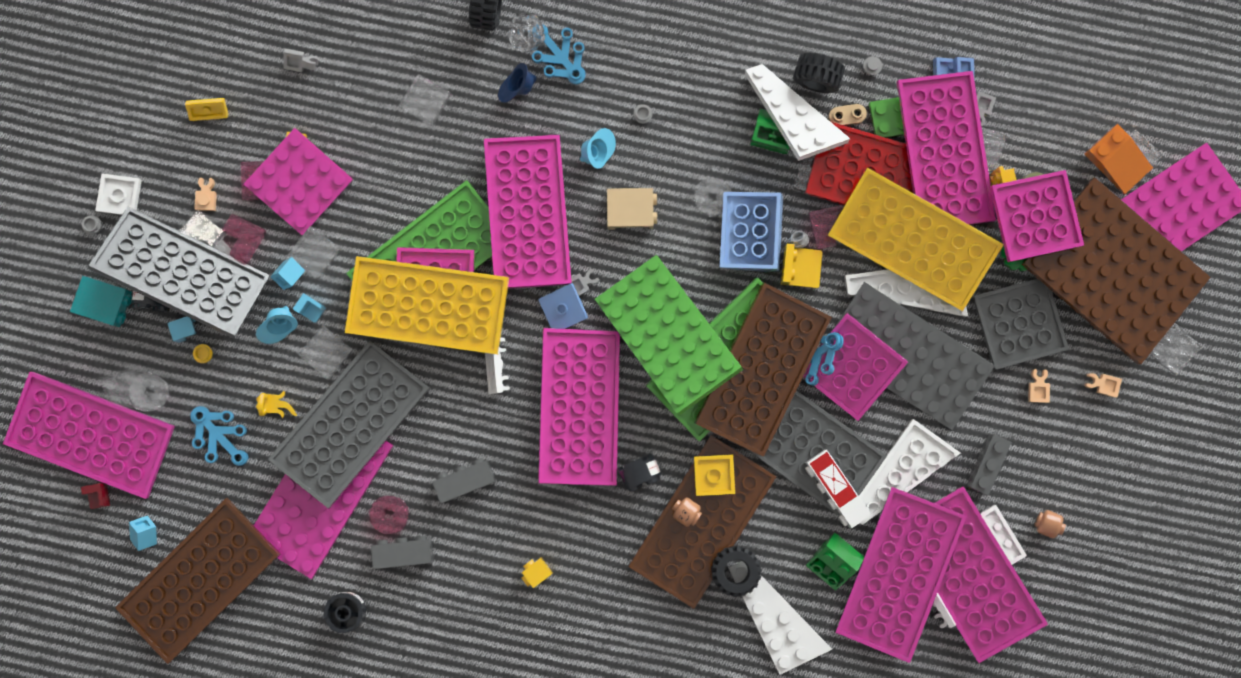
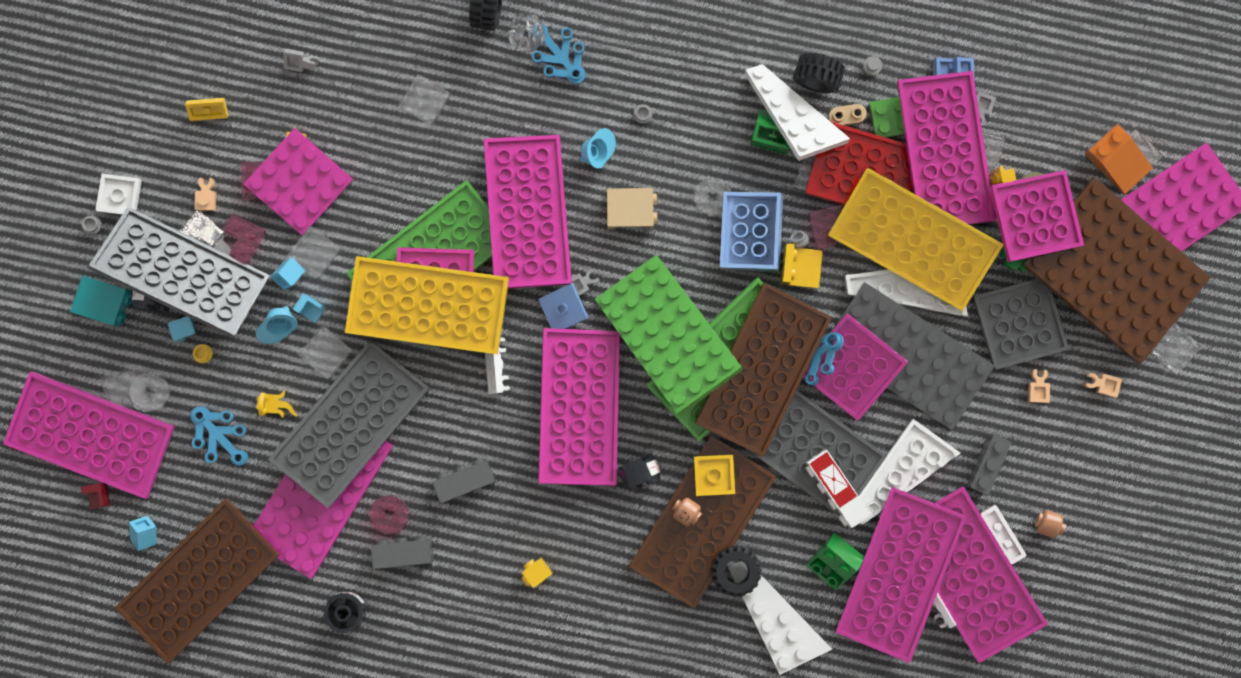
dark blue piece [498,63,537,103] -> none

